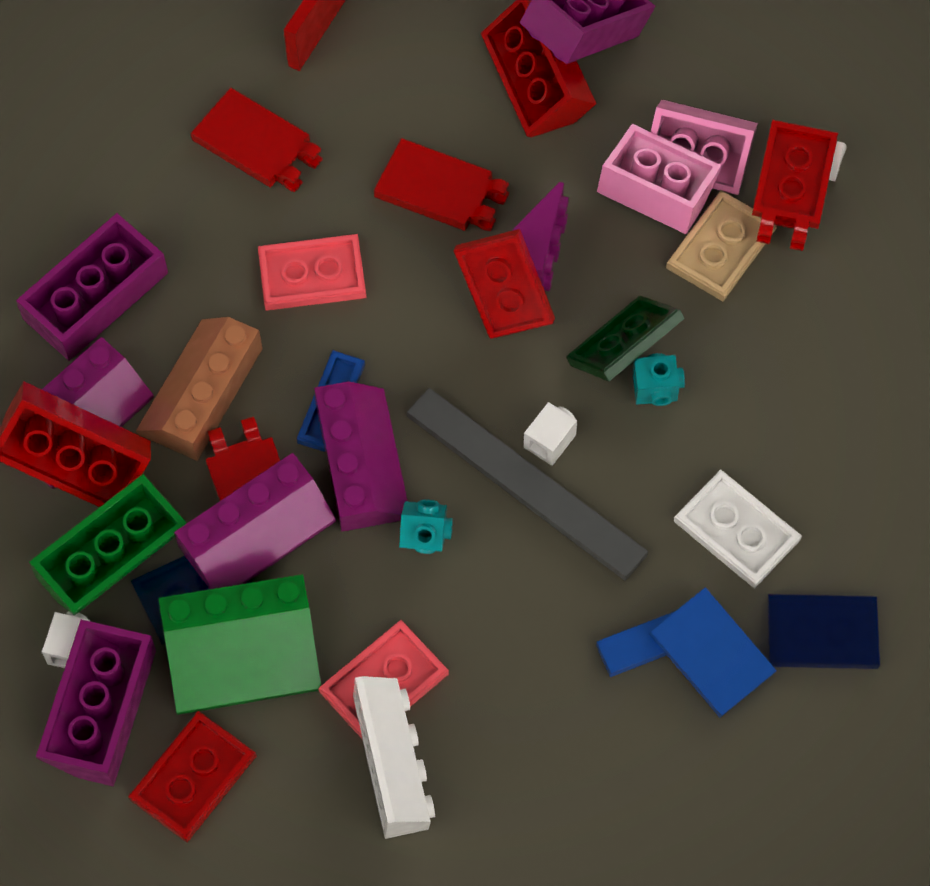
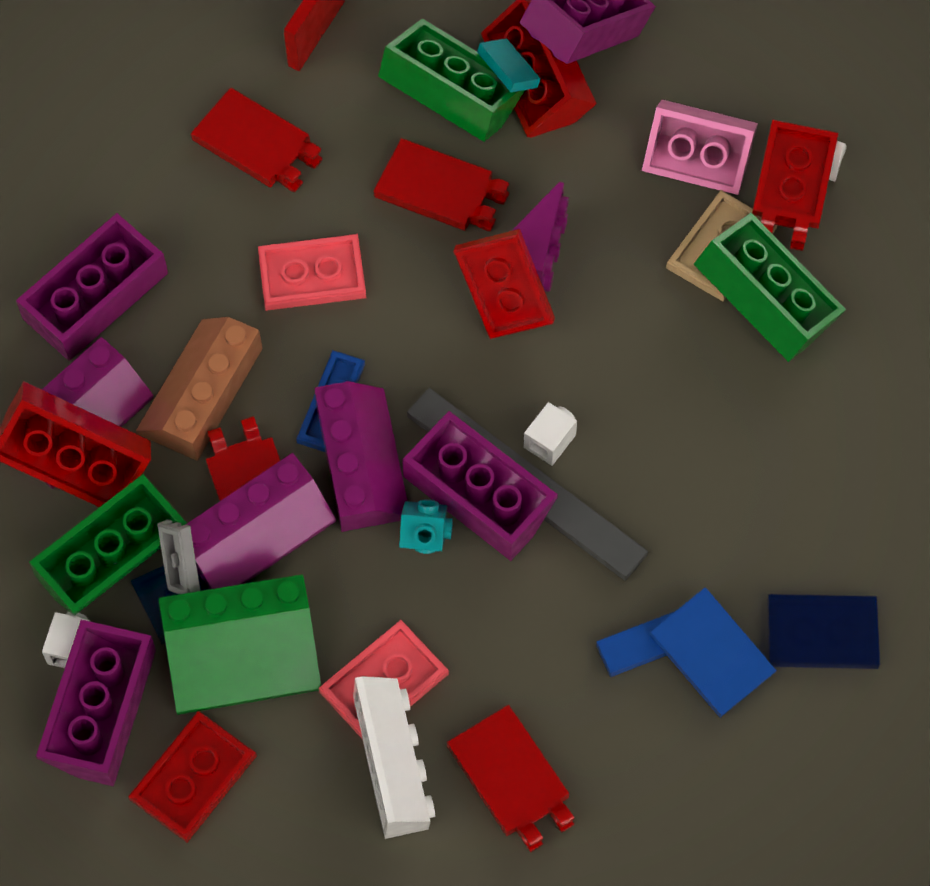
dark green tile [566,295,685,382] -> none
bright pink slope [597,124,722,234] -> none
teal brick [632,353,685,406] -> none
white tile [674,469,802,589] -> none
none -> light grey tile [158,519,200,594]
none -> green slope [378,19,525,142]
none -> magenta slope [402,411,558,561]
none -> red tile [447,704,575,853]
none -> teal tile [477,38,541,92]
none -> green slope [694,213,846,362]

